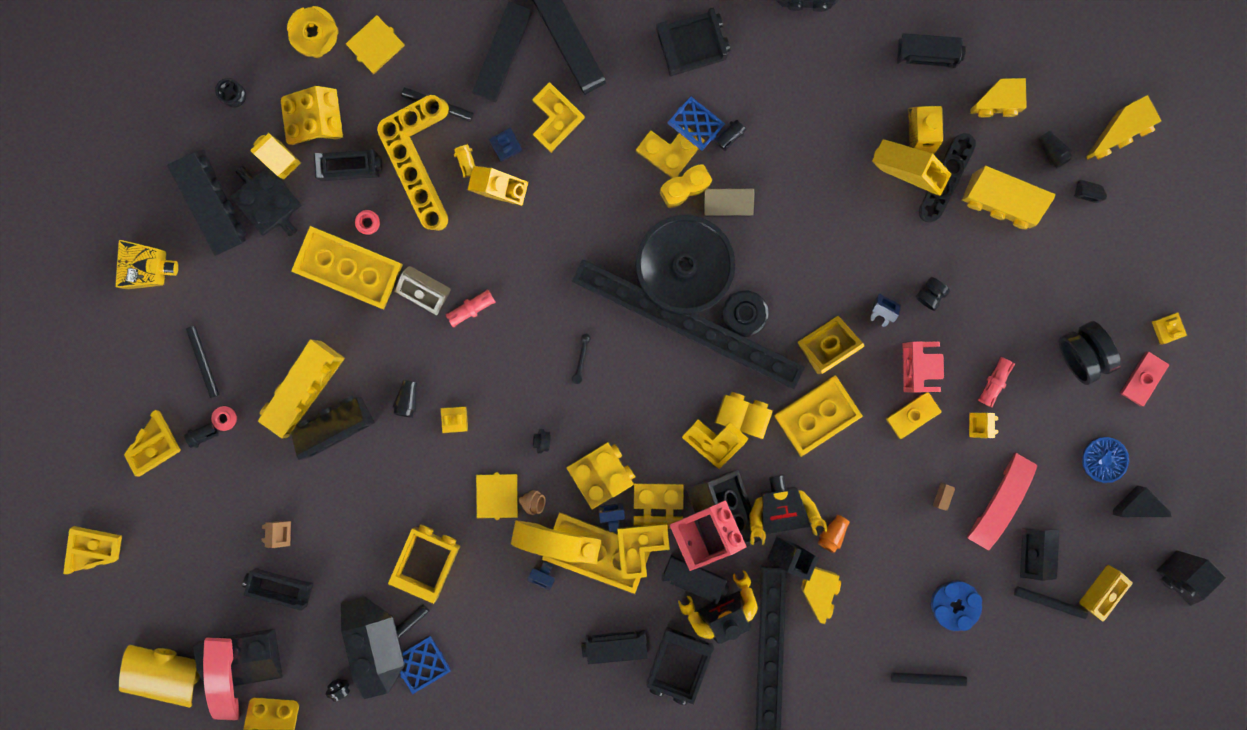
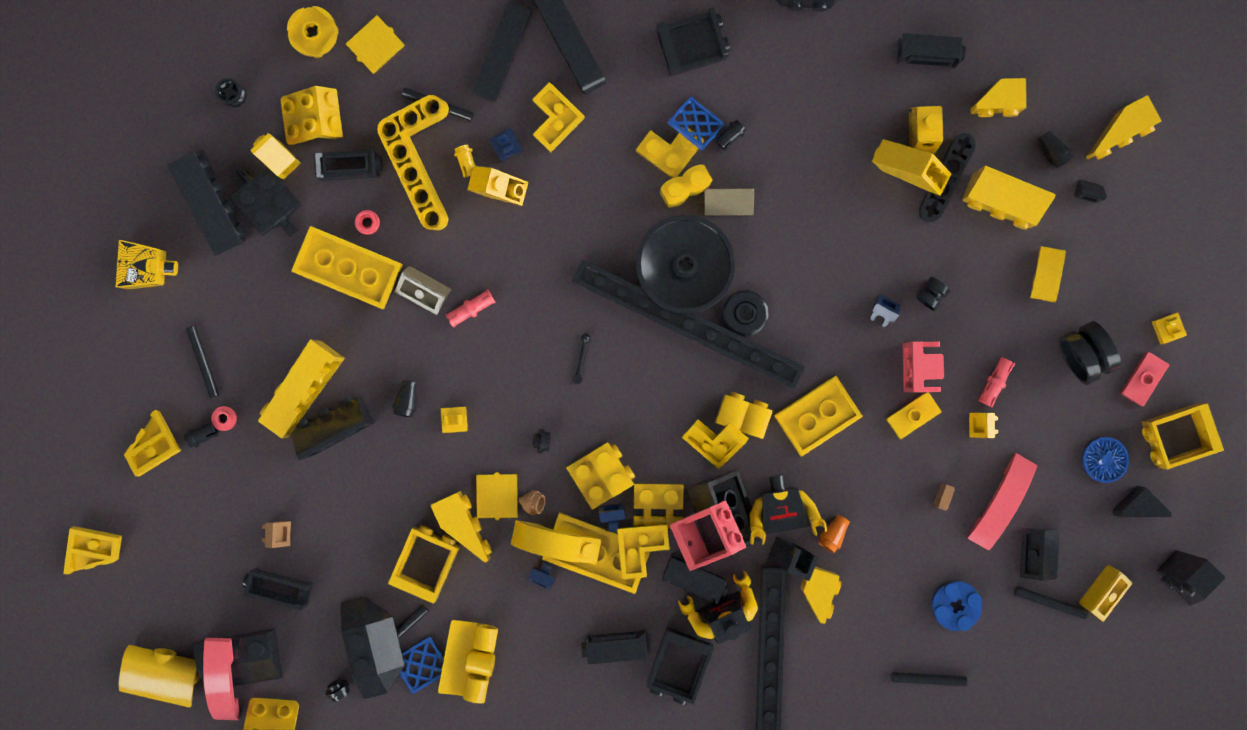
yellow slope [797,316,865,374] -> none
none -> yellow slope [430,491,492,562]
none -> yellow panel [438,620,498,703]
none -> yellow slope [1030,246,1066,302]
none -> yellow window [1142,403,1224,470]

